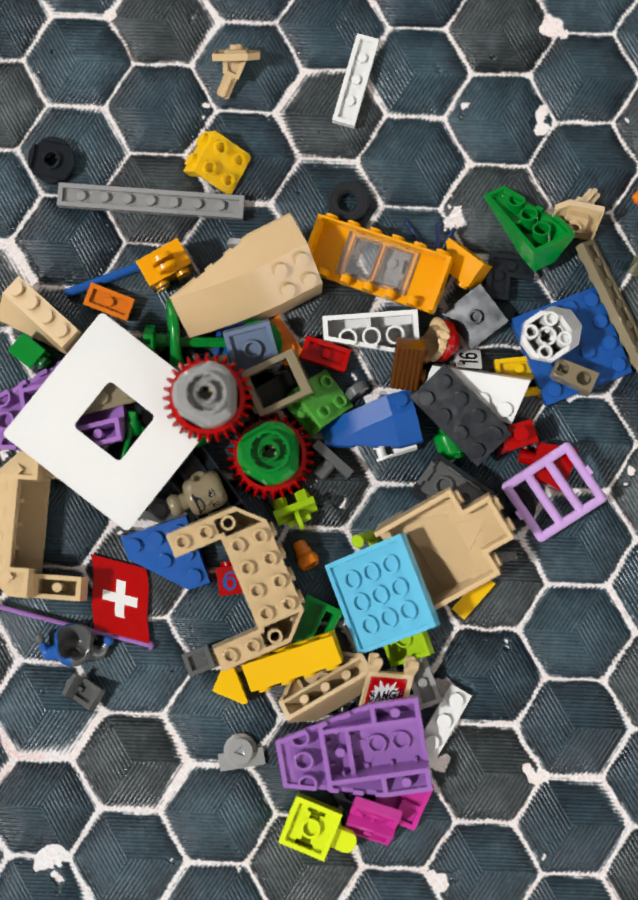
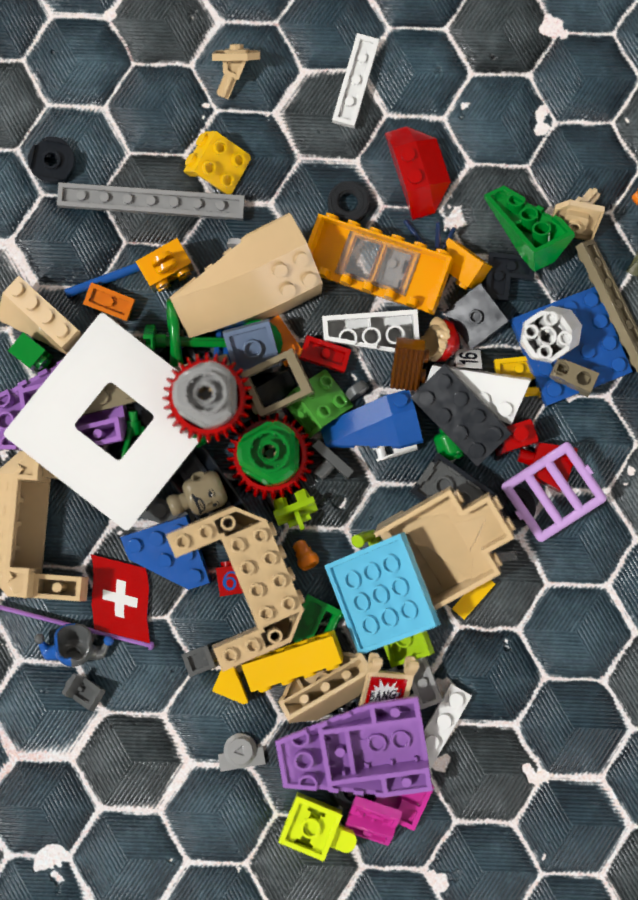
none -> red wedge [385,126,451,221]

